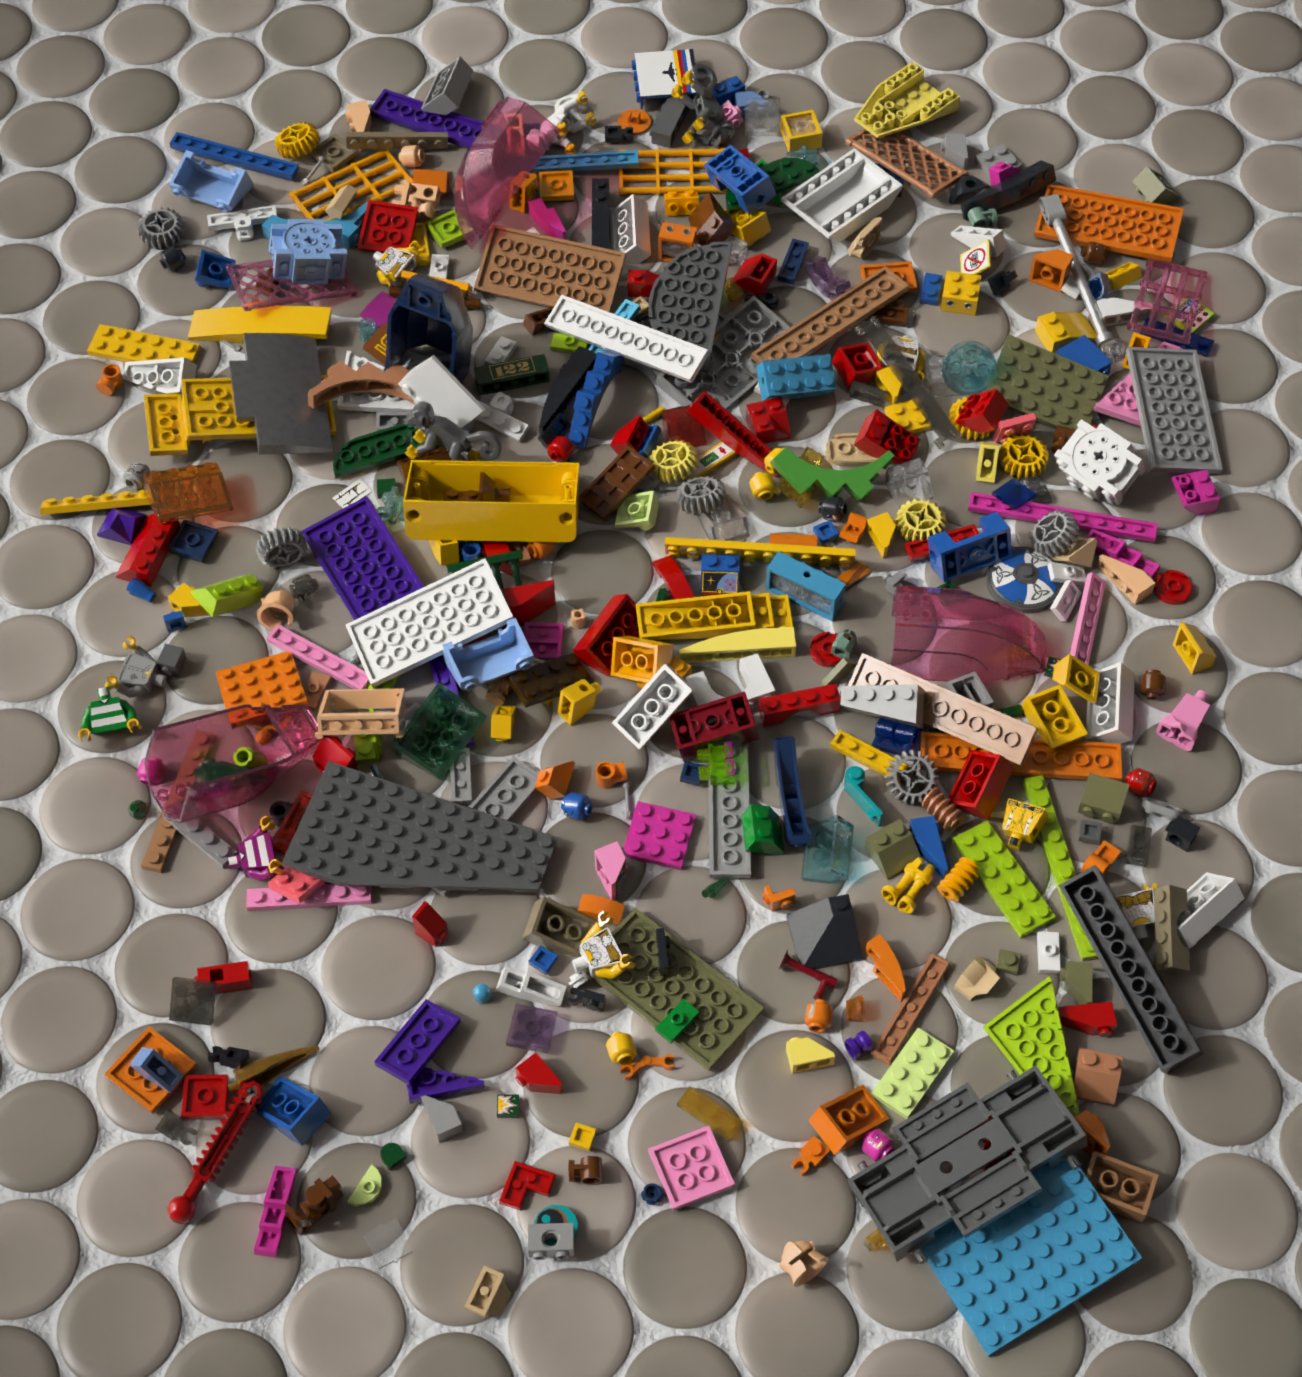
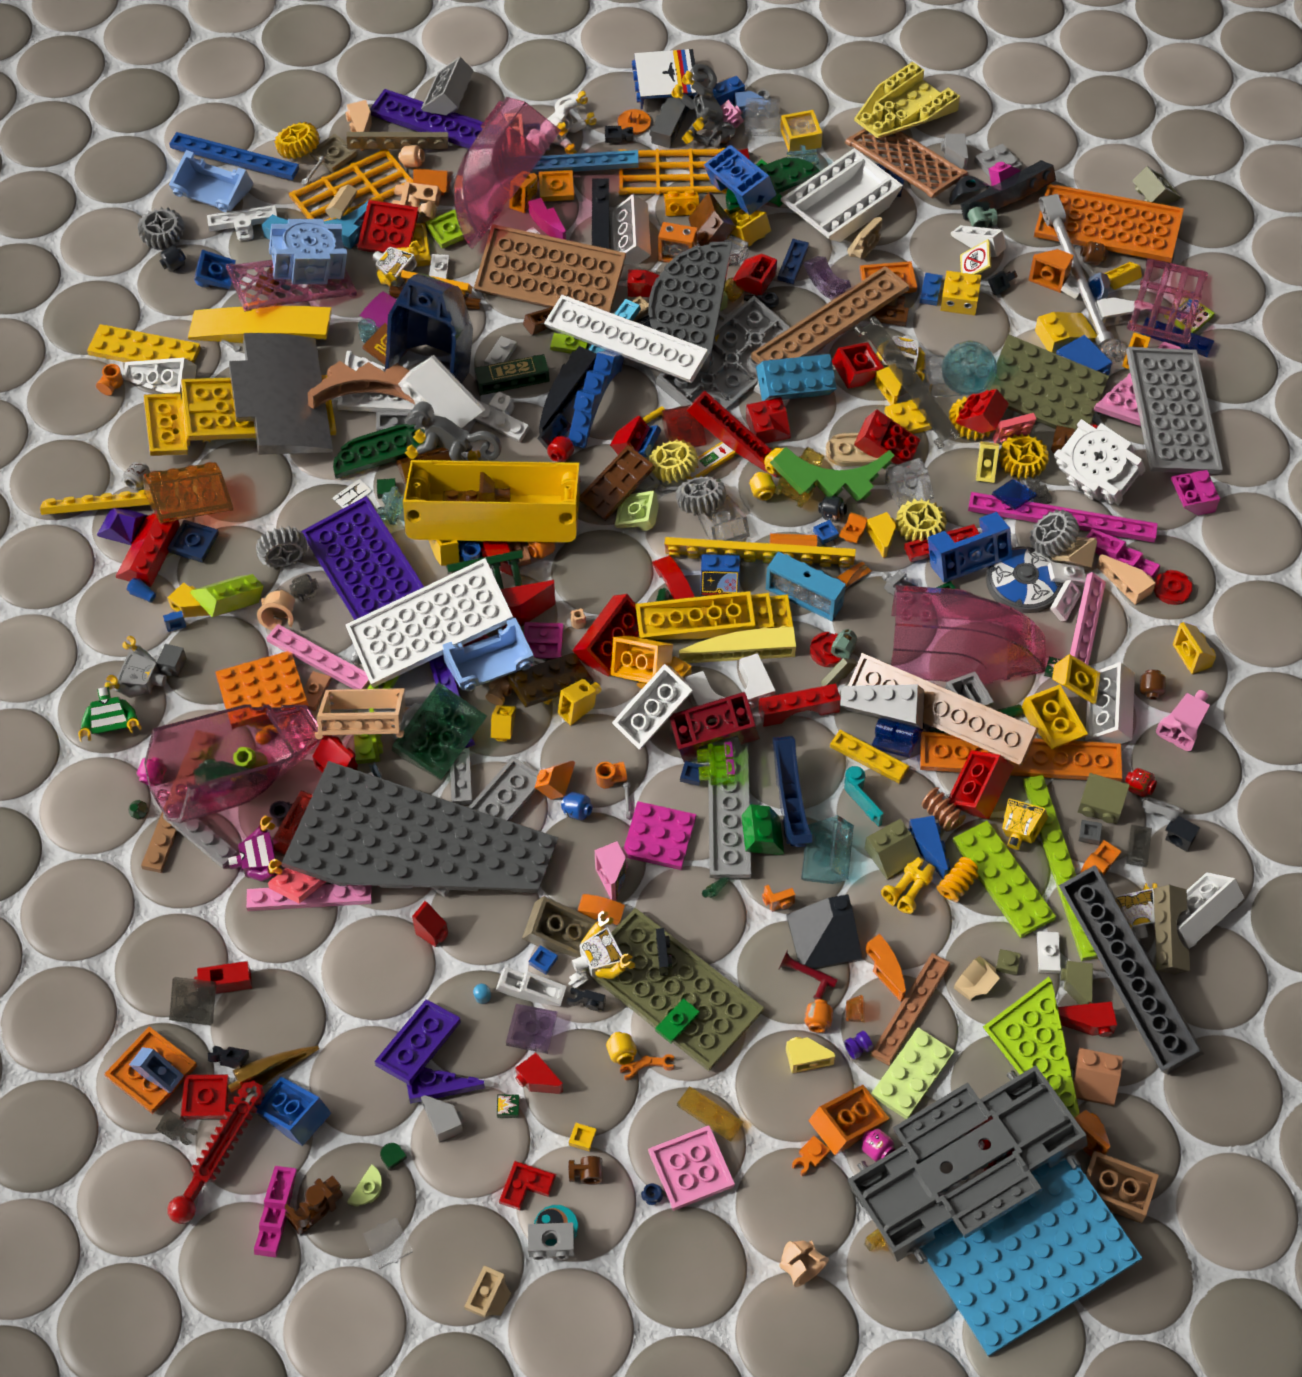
clear smoke plate [849,380,887,408] -> none
light grey gear [884,750,939,804] -> none

